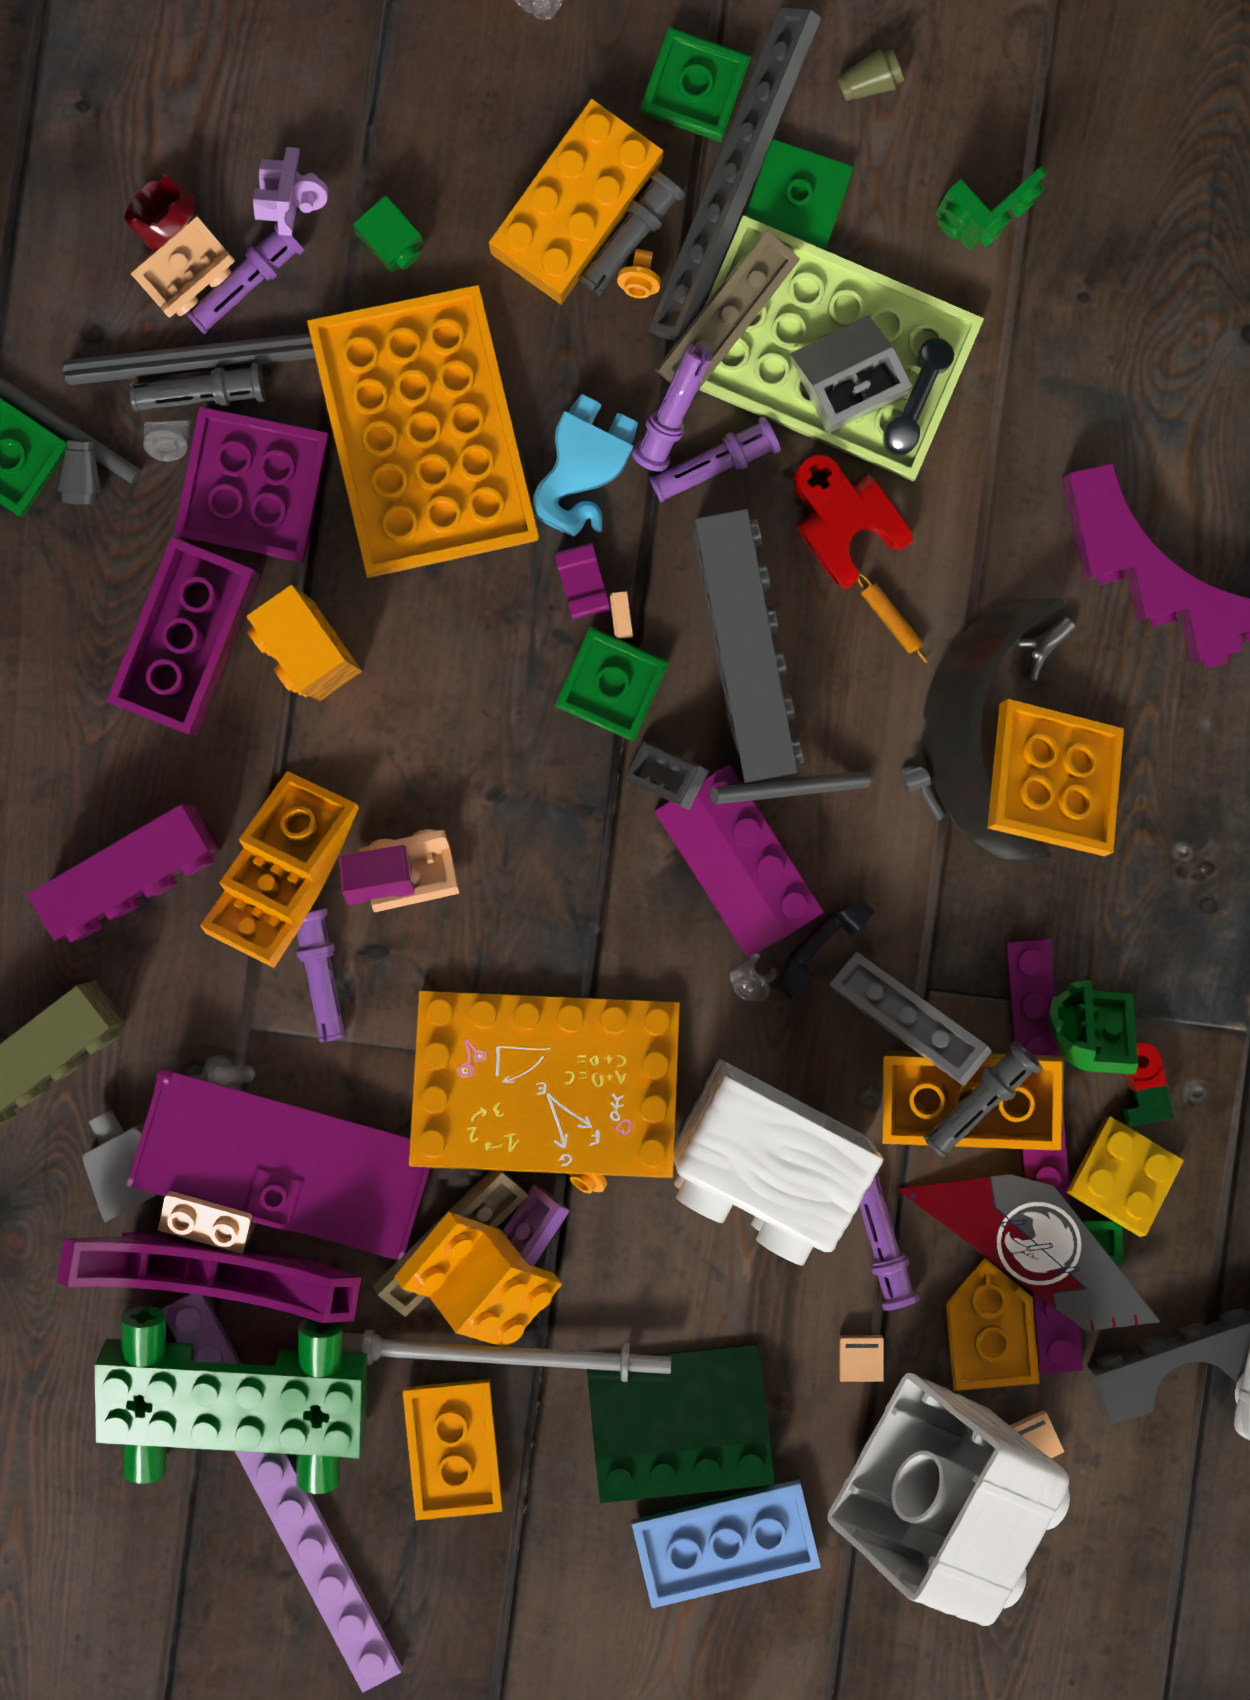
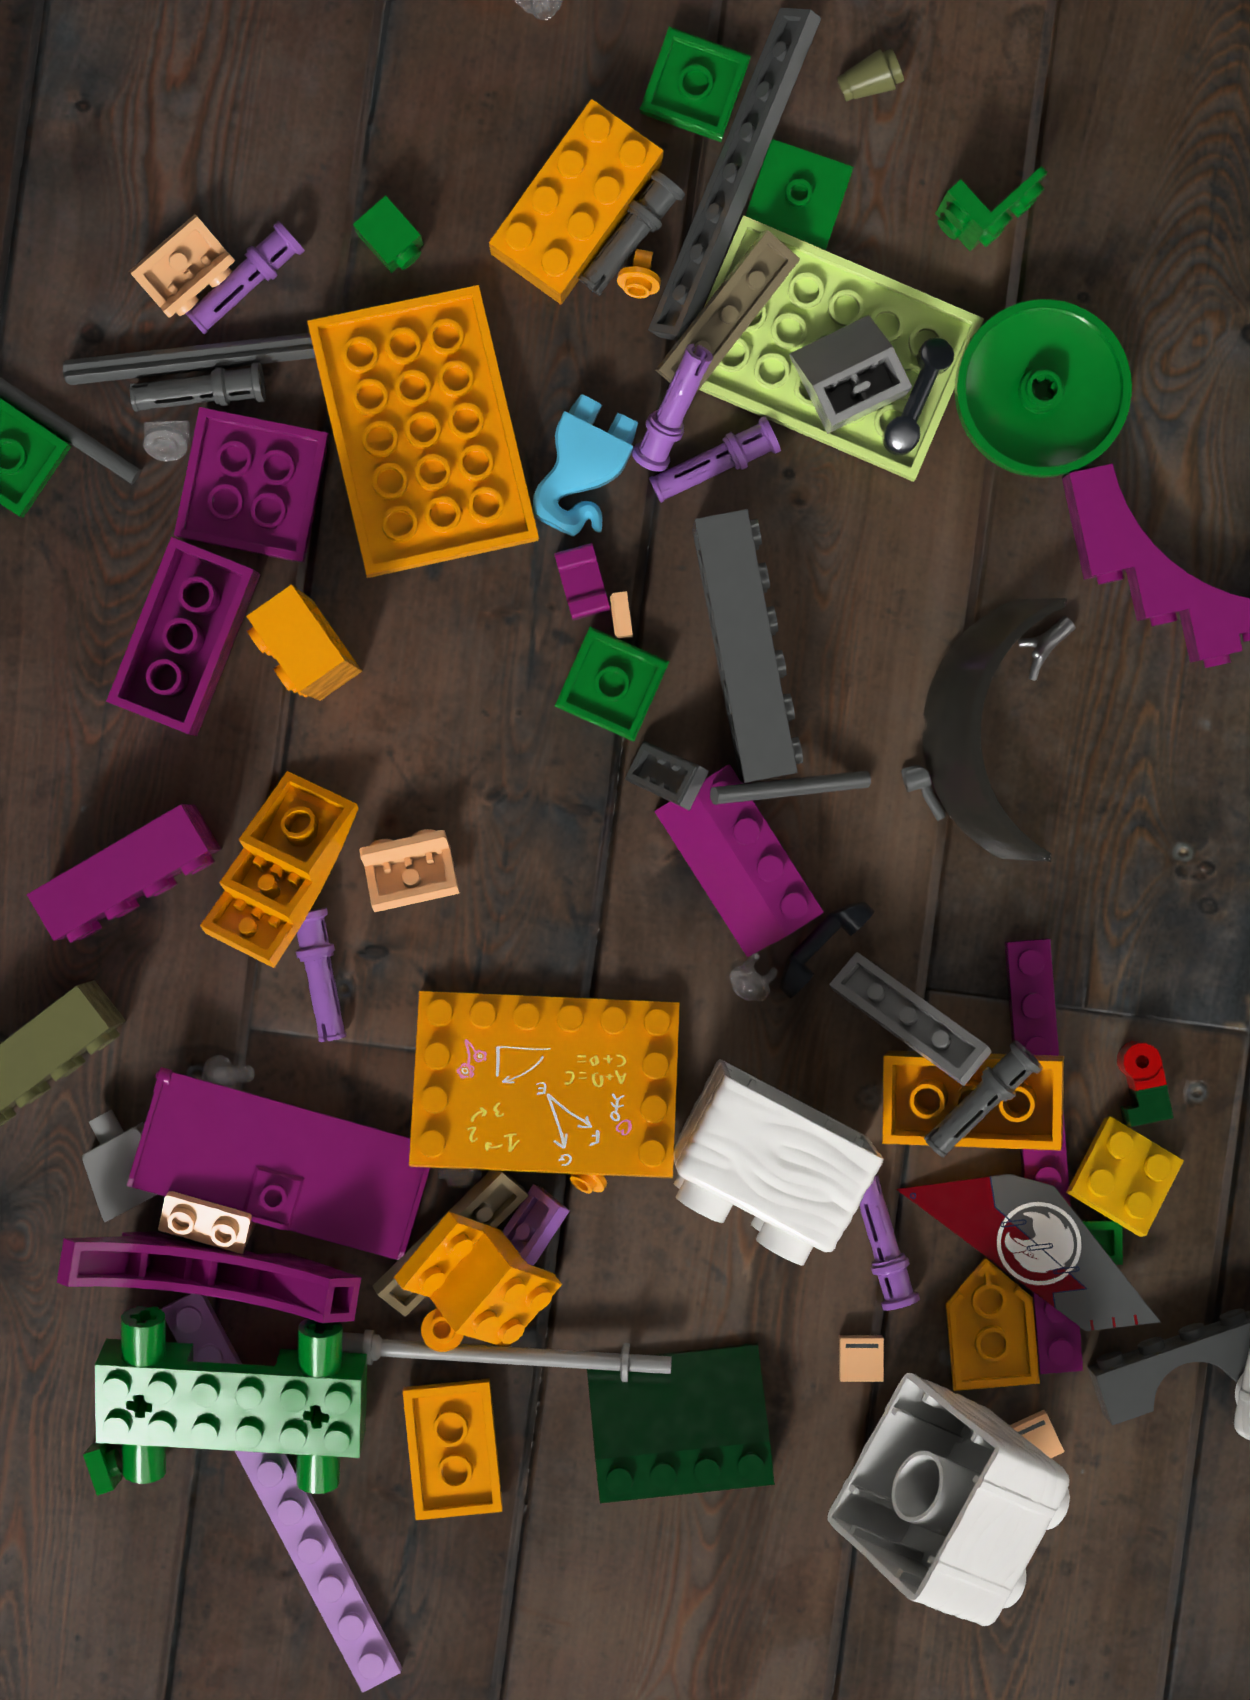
dark grey cone [57,440,102,504] -> none
dark red hair [124,173,197,250] -> none
lavender hips [253,147,329,236] -> none
magenta piece [339,845,415,905] -> none
light blue plate [631,1479,821,1608] -> none
red piece [793,455,913,591] -> none
light orange piece [858,574,927,663] -> none
light orange plate [987,699,1124,856] -> none
green slope [1049,980,1138,1074] -> none
none -> green plate [83,1443,123,1496]
none -> light orange plate [421,1308,464,1352]
none -> green dish [954,299,1132,478]

